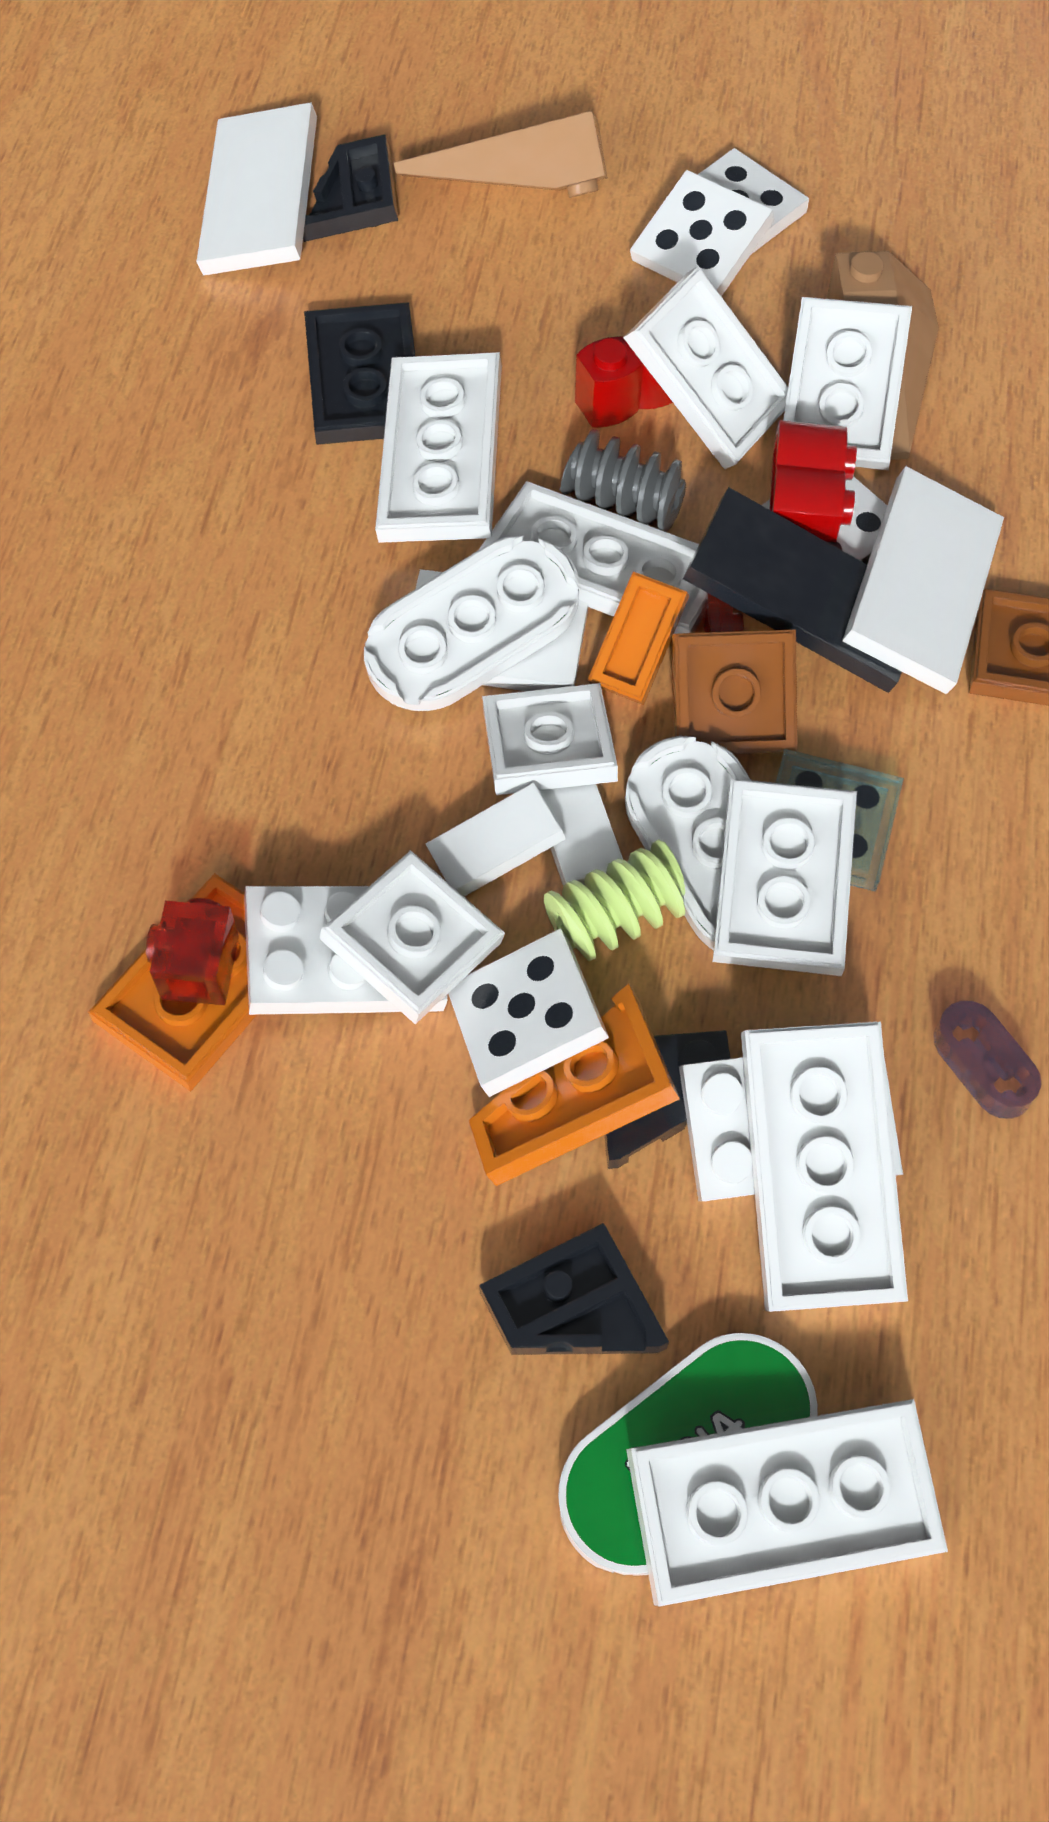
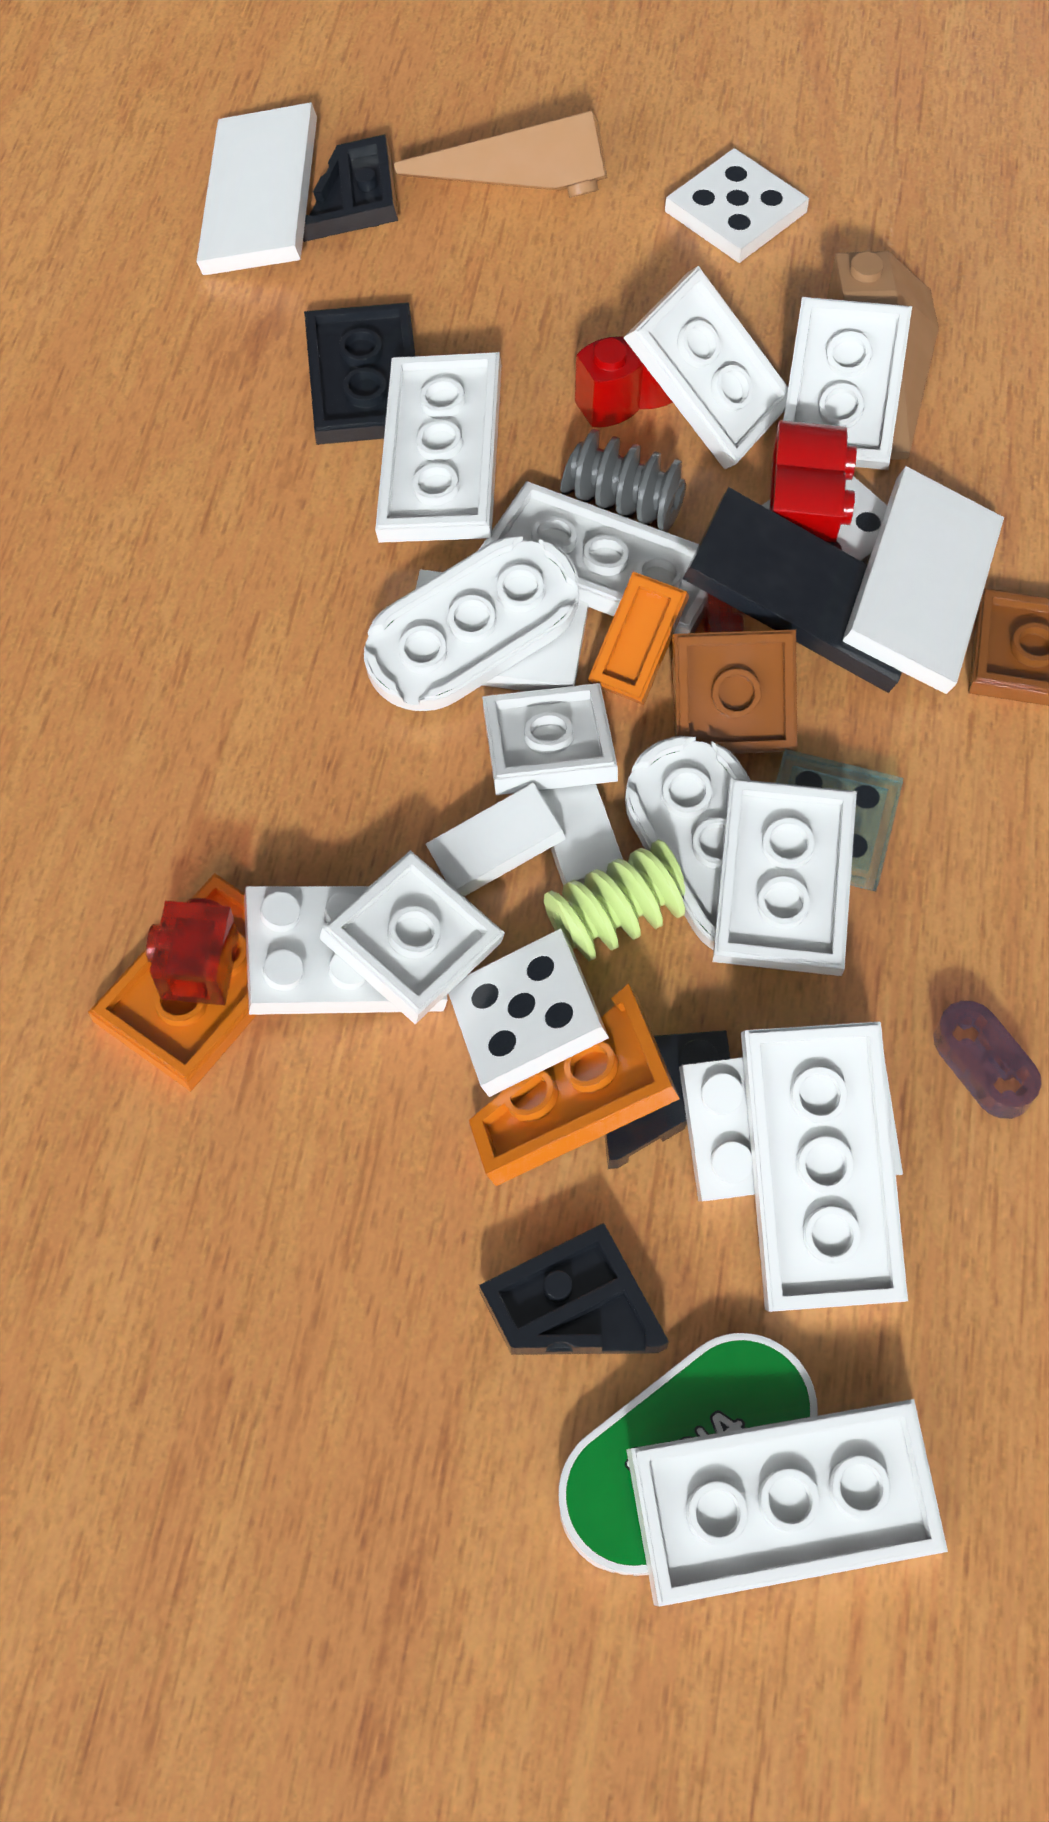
white tile [630,170,774,296] -> none

